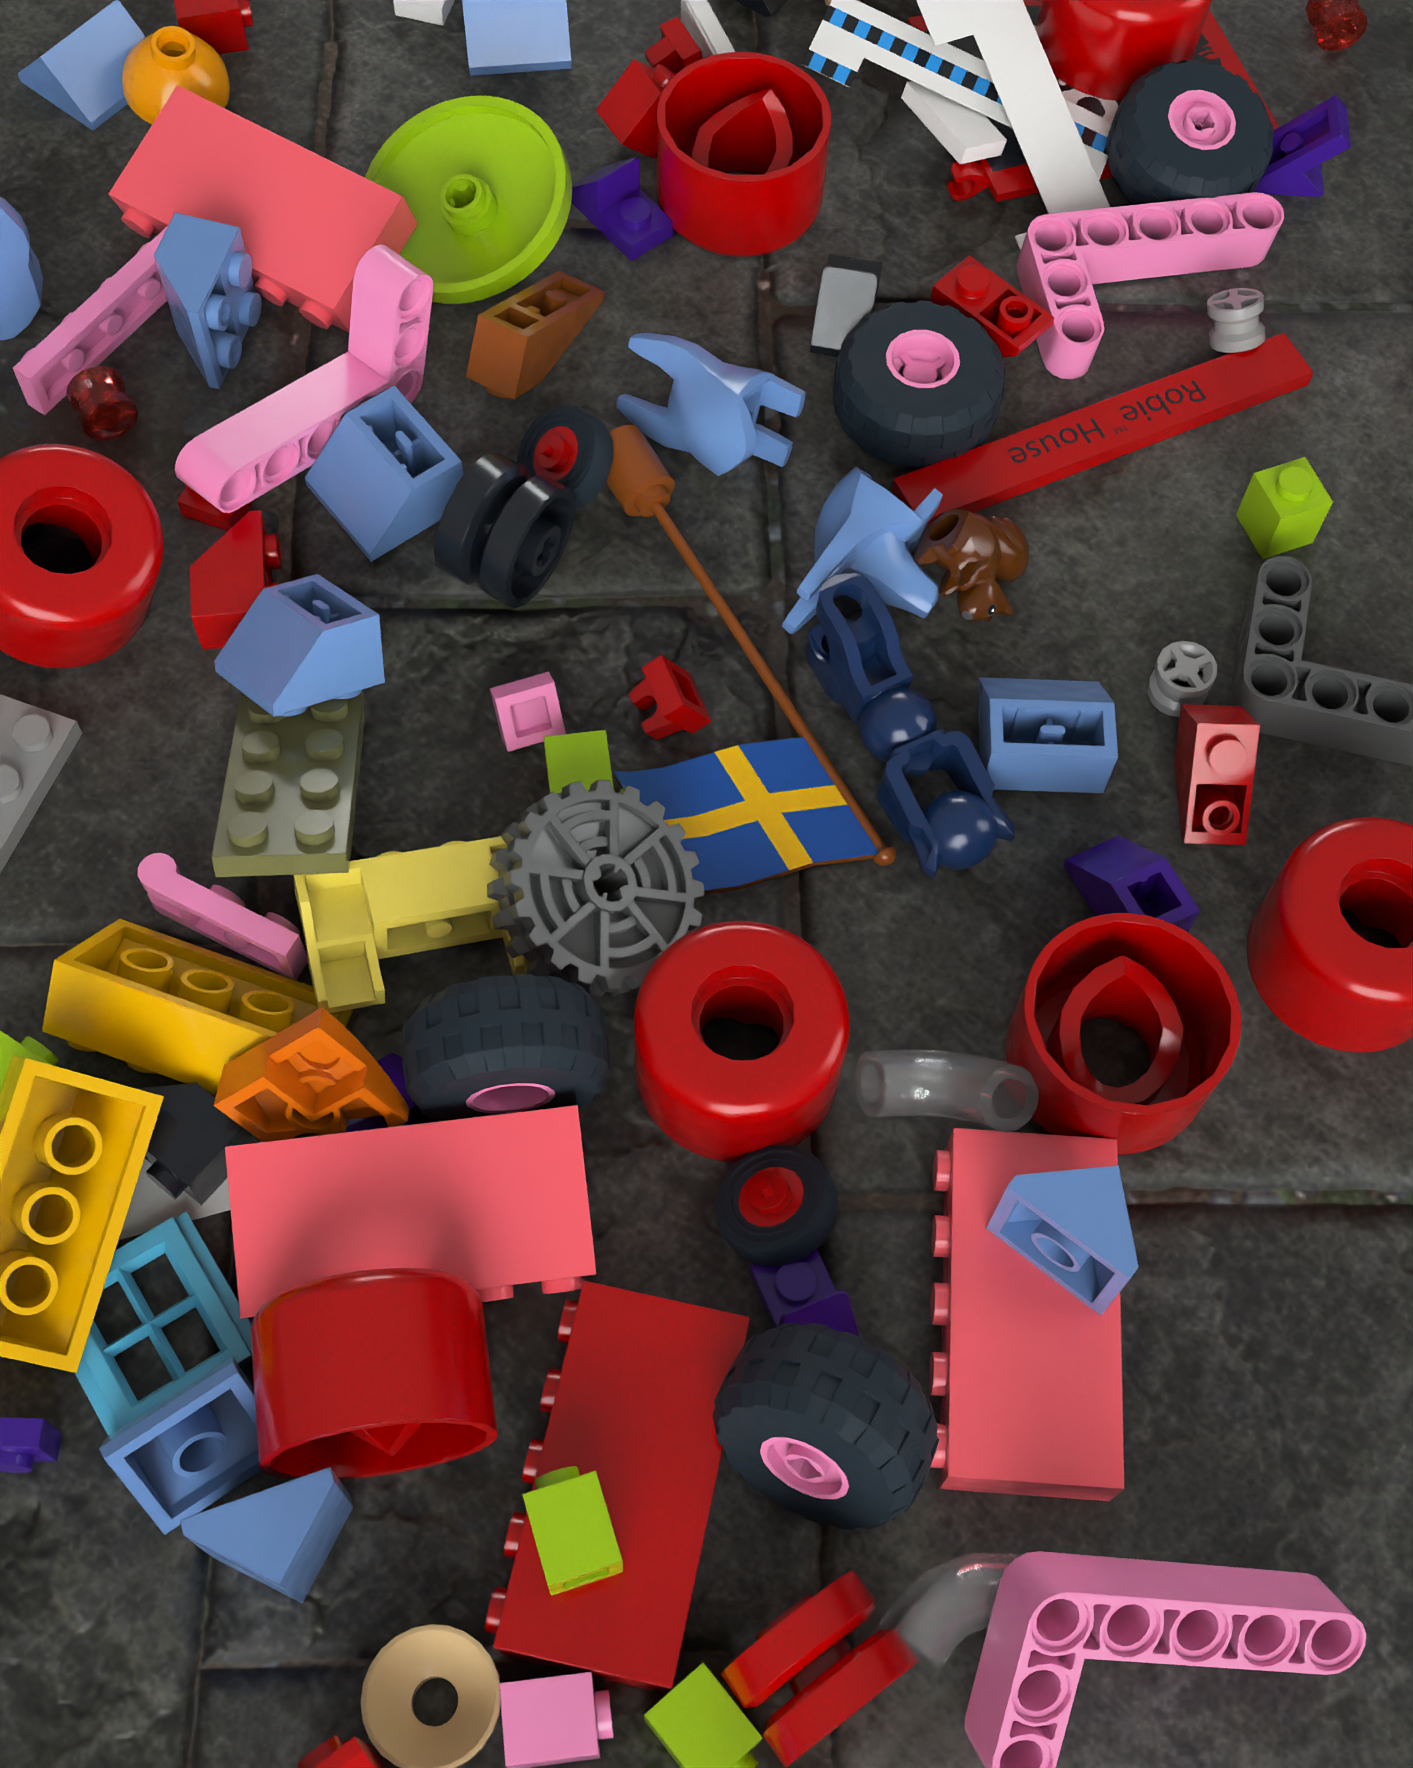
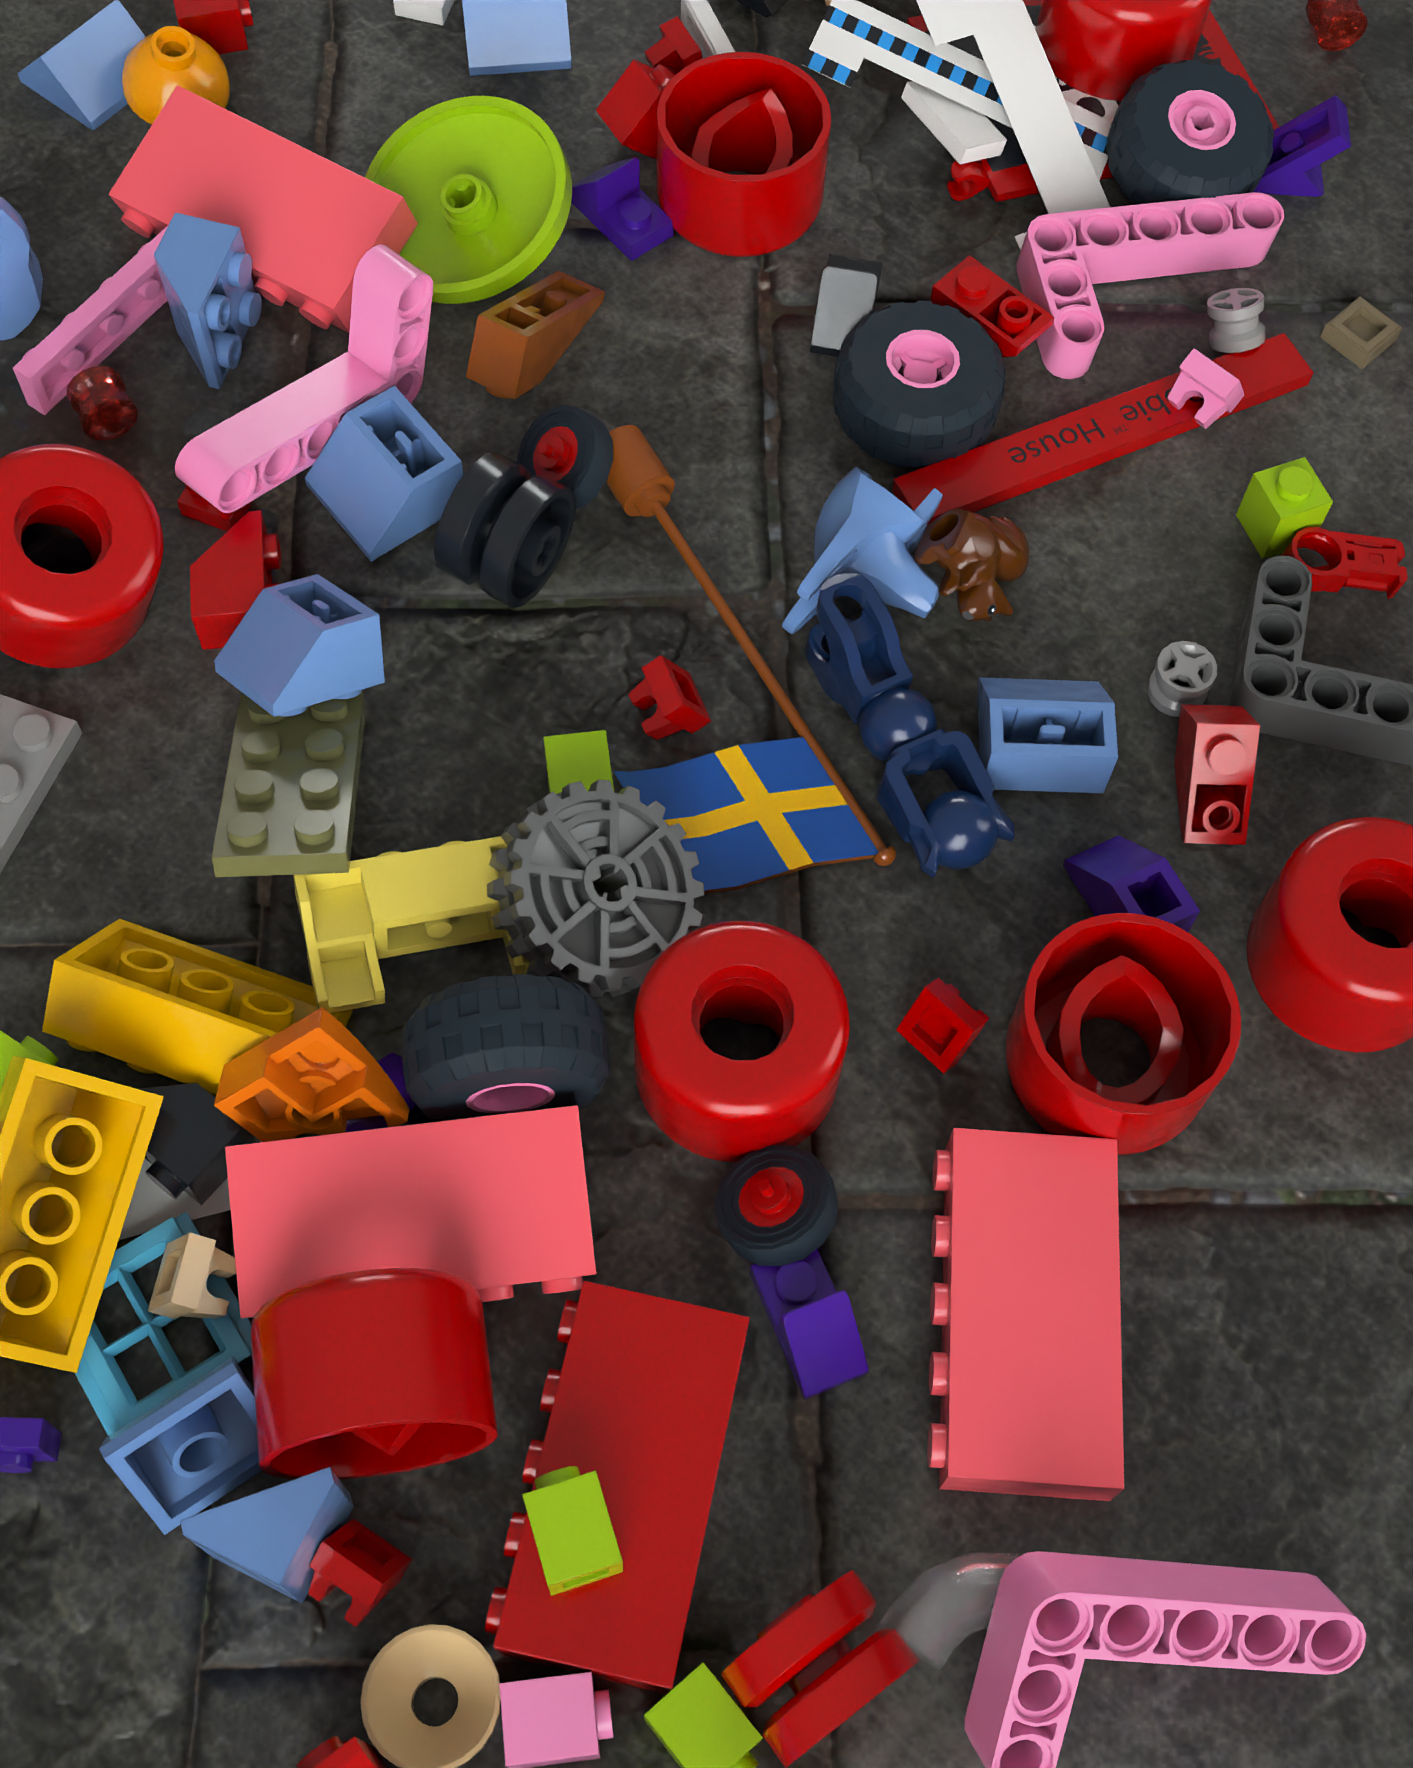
bright pink plate [138,853,308,980] -> none
bright pink tile [490,672,566,752] -> none
medium blue piece [616,333,805,476] -> none
black wheel [712,1322,939,1530] -> none
clear cylinder [855,1050,1039,1132] -> none
medium blue slope [986,1165,1139,1316] -> none
none -> tan tile [148,1232,236,1319]
none -> red tile [308,1518,412,1627]
none -> red tile [896,978,989,1074]
none -> bright pink tile [1168,348,1245,429]
none -> red piece [1281,527,1408,599]
none -> dark tan tile [1320,296,1402,369]

